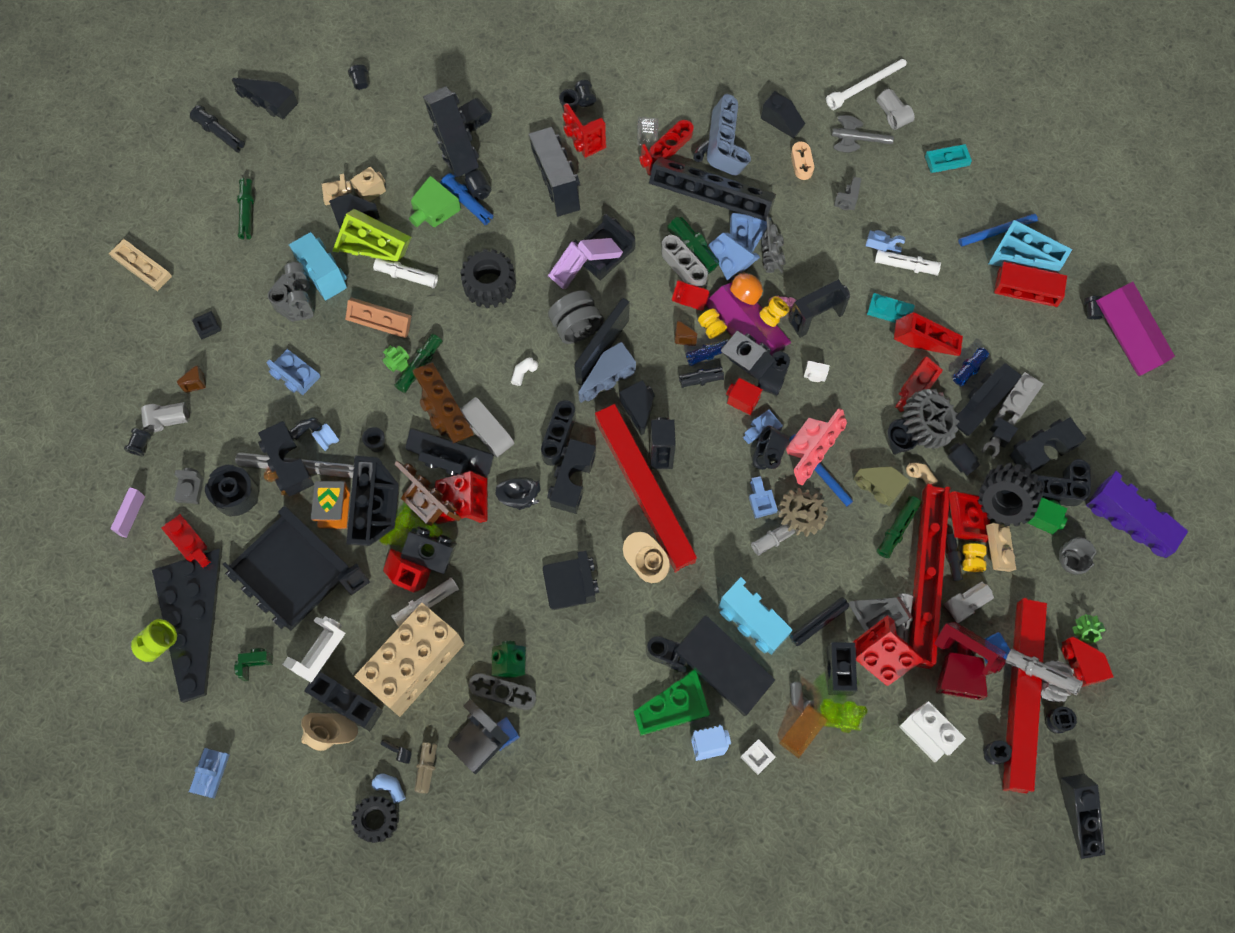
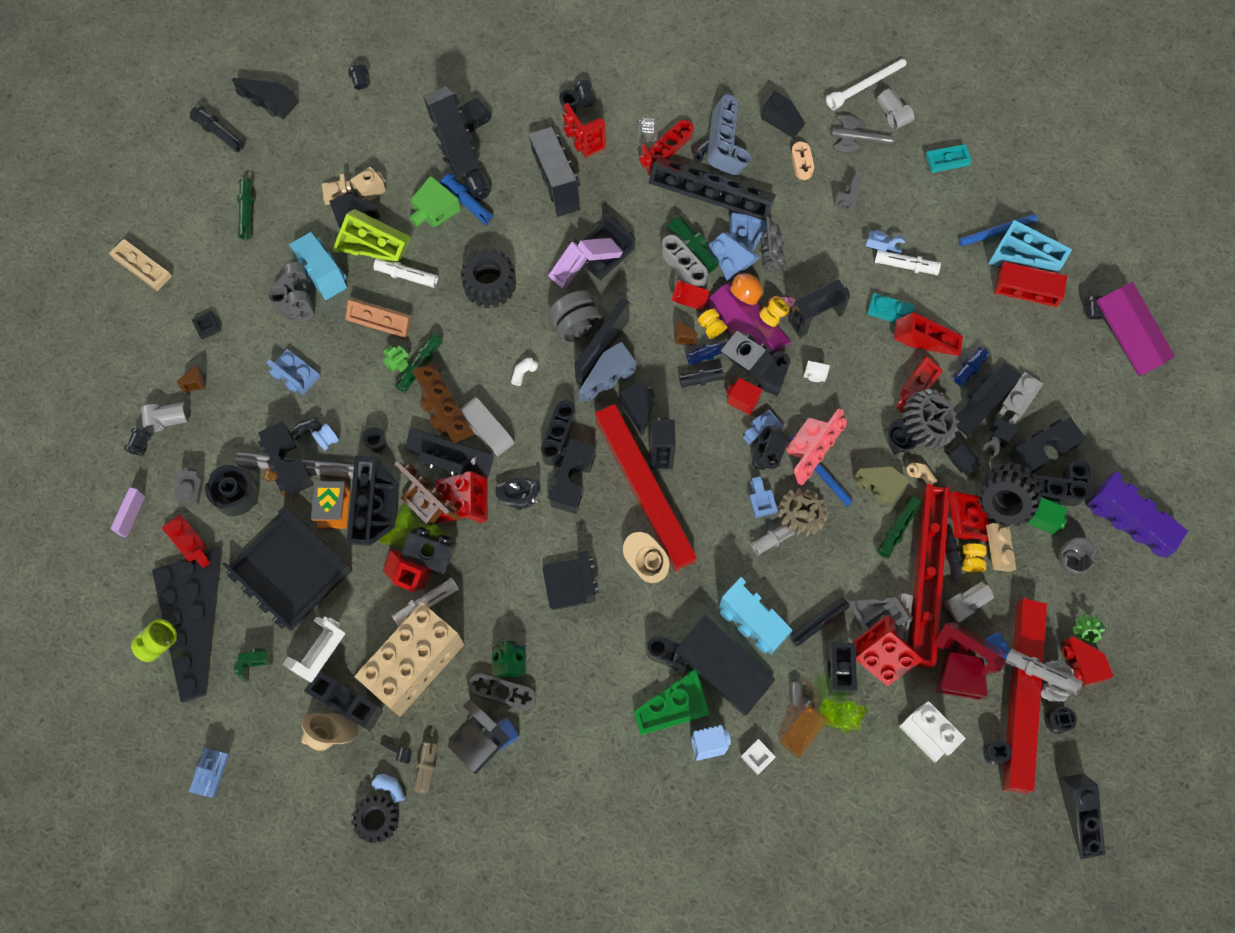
black tile [337,563,370,596] -> none

